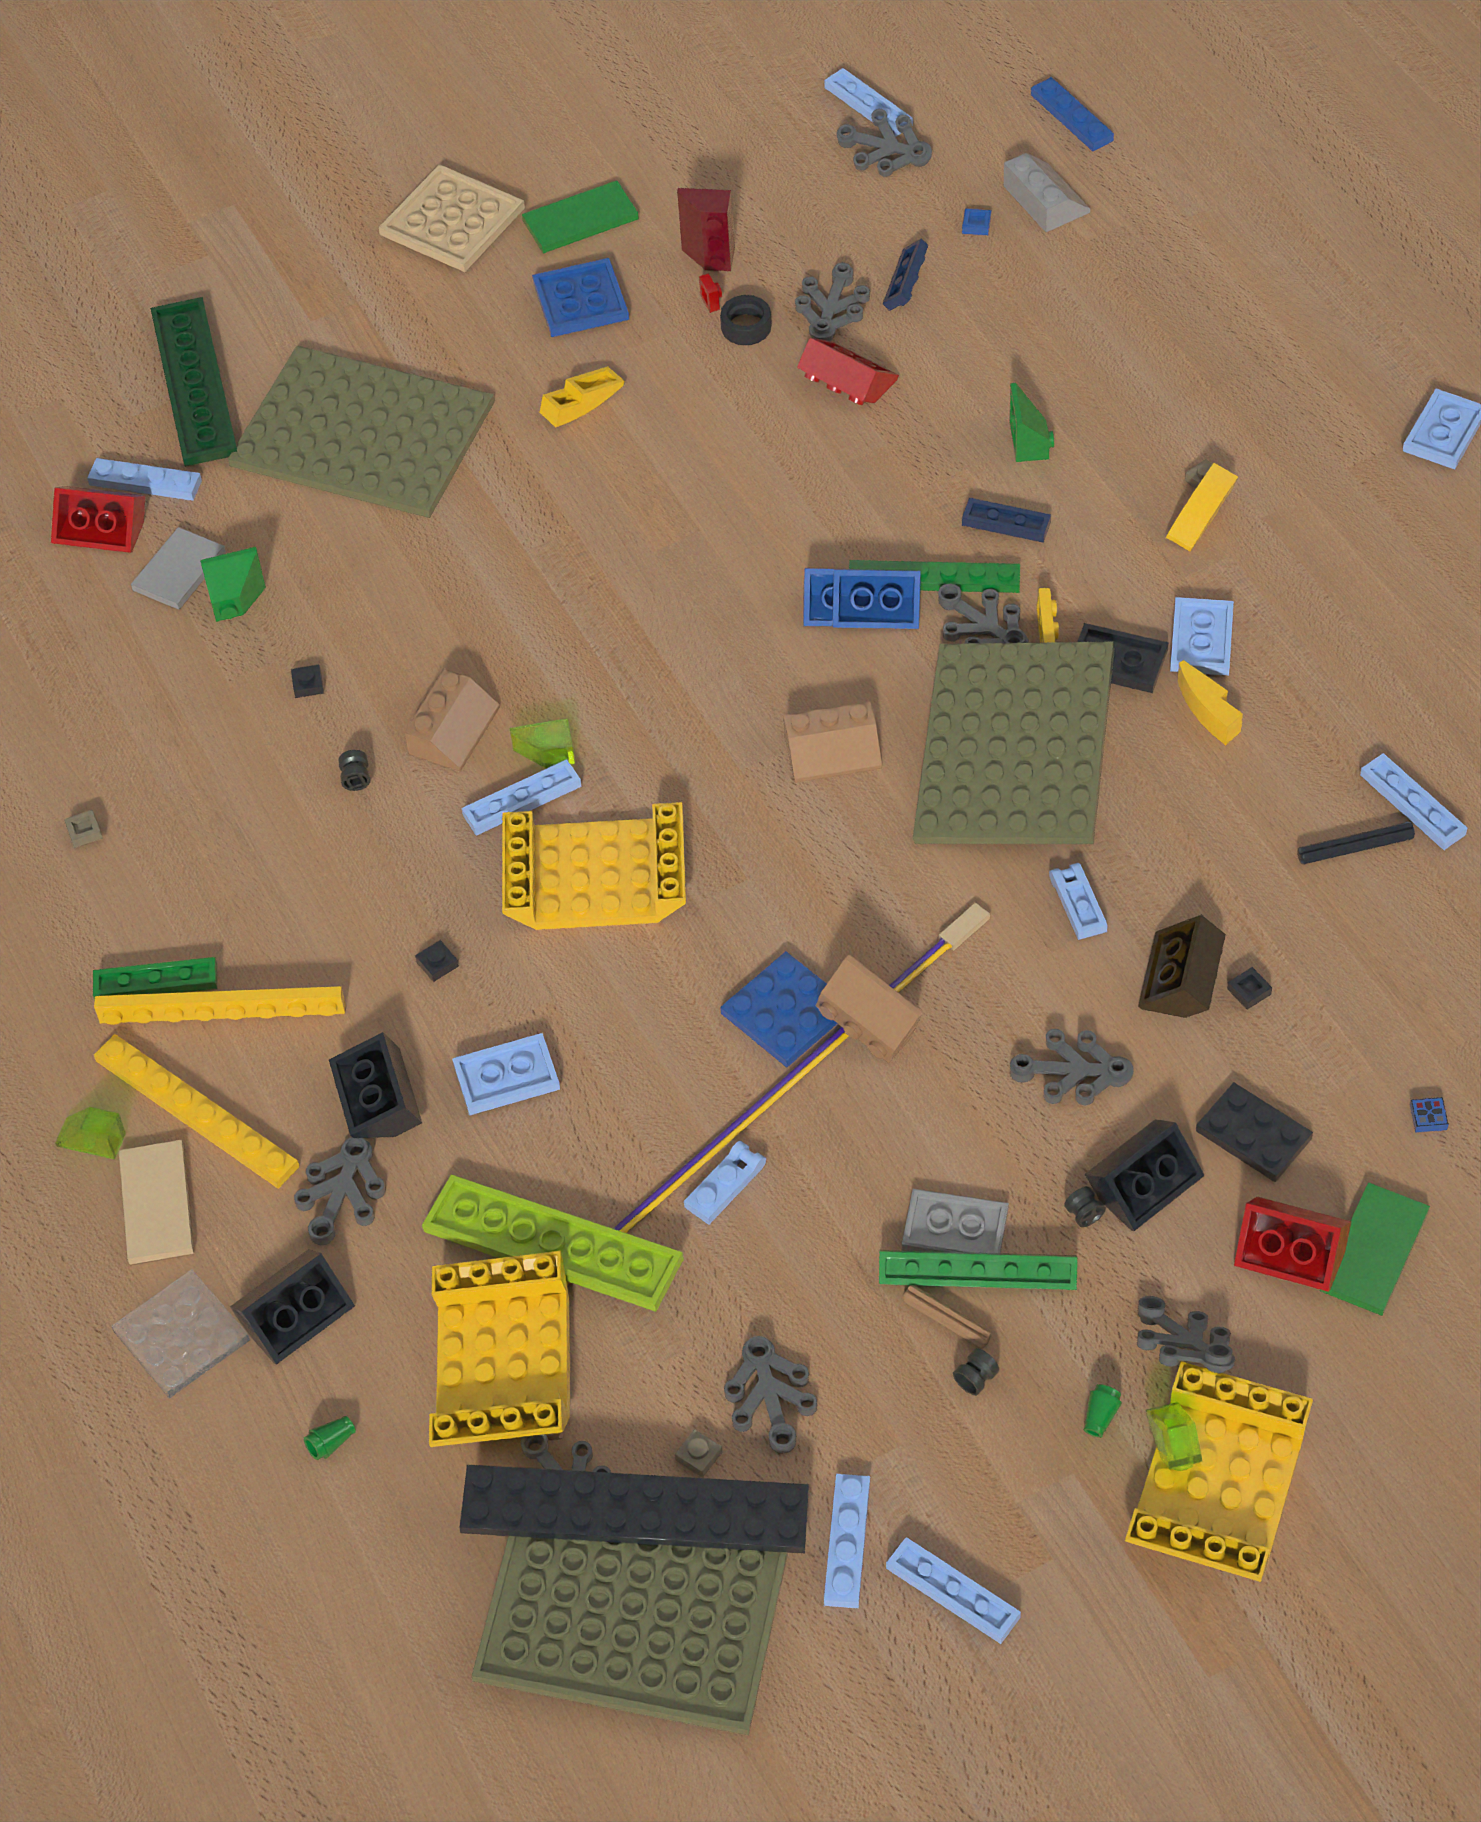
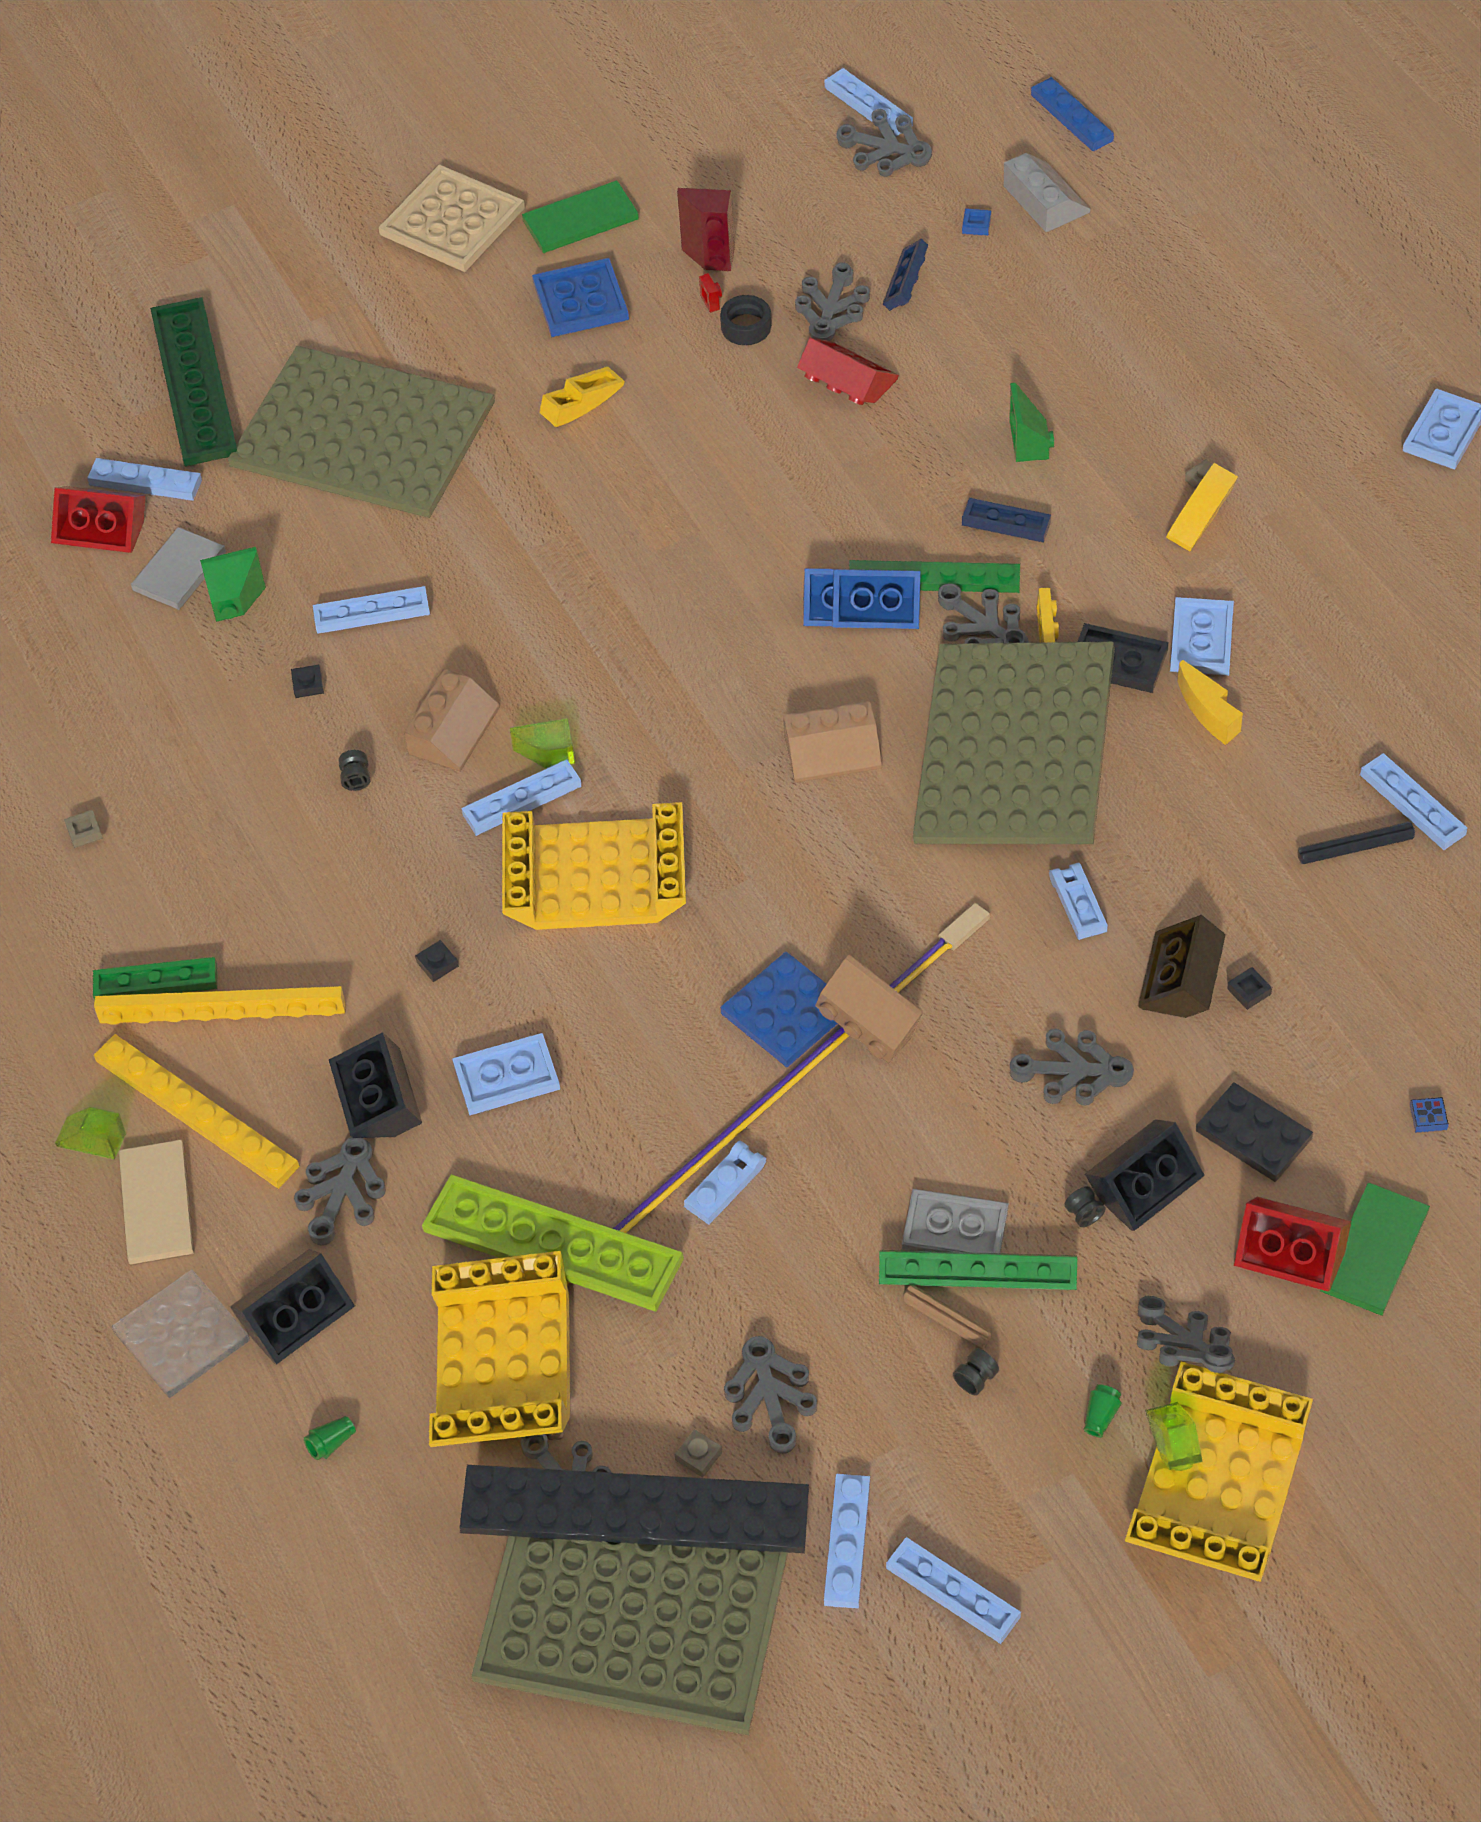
none -> light blue plate [313,586,430,634]

